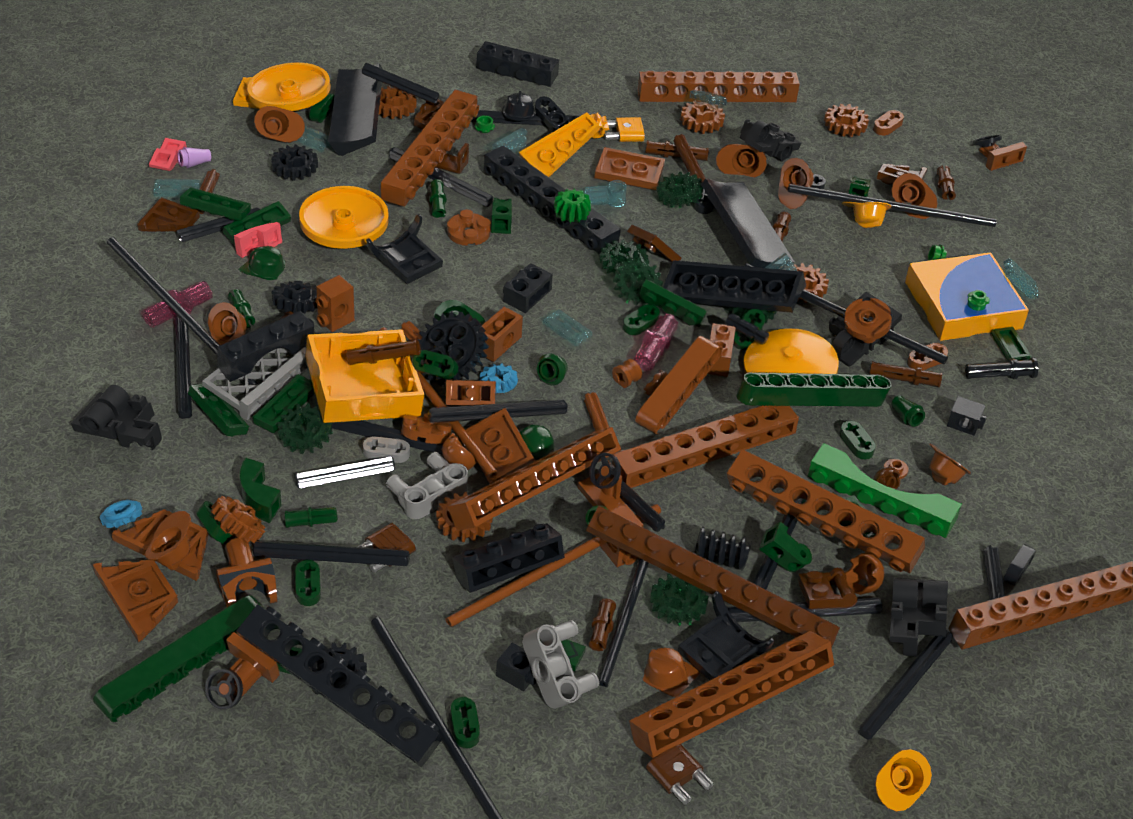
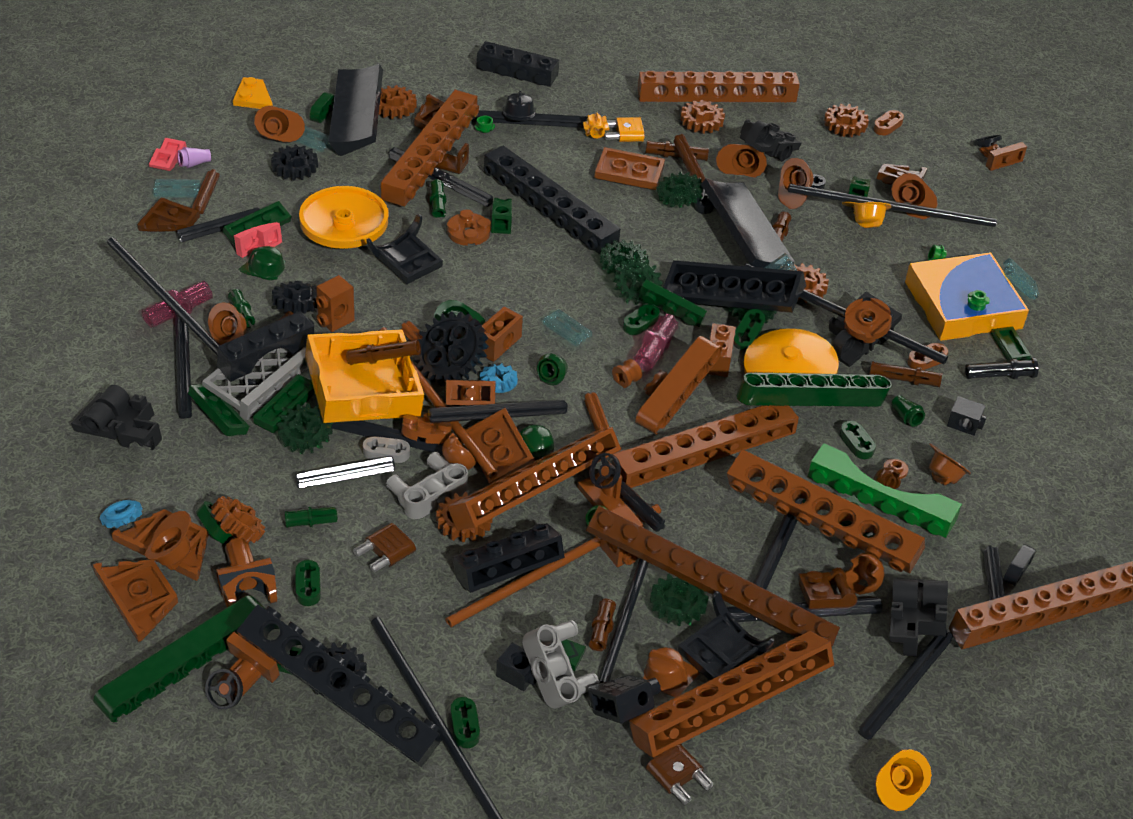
dark green plate [180,187,251,221] -> none
dark green brick [240,458,282,523] -> none
light orange dish [247,63,331,111] -> none
black axle [253,541,410,566] -> none
black axle [362,63,439,104] -> none
dark green beam [412,350,458,379] -> none
clear light blue tile [492,128,527,153] -> none
black brick [503,263,553,313] -> none
light orange wing [519,112,600,177] -> none
black beam [535,96,571,132] -> none
green gear [554,188,591,224] -> none
clear light blue piece [584,180,627,208] -> none
reddish brown wing [627,225,682,262] -> none
clear light blue tile [689,90,727,106] -> none
black piece [694,526,752,571] -> none
black axle [725,314,769,345] -> none
dark green leg [759,522,812,572] -> none
reddish brown pin [937,165,956,200] -> none
none -> black torso [588,675,661,724]

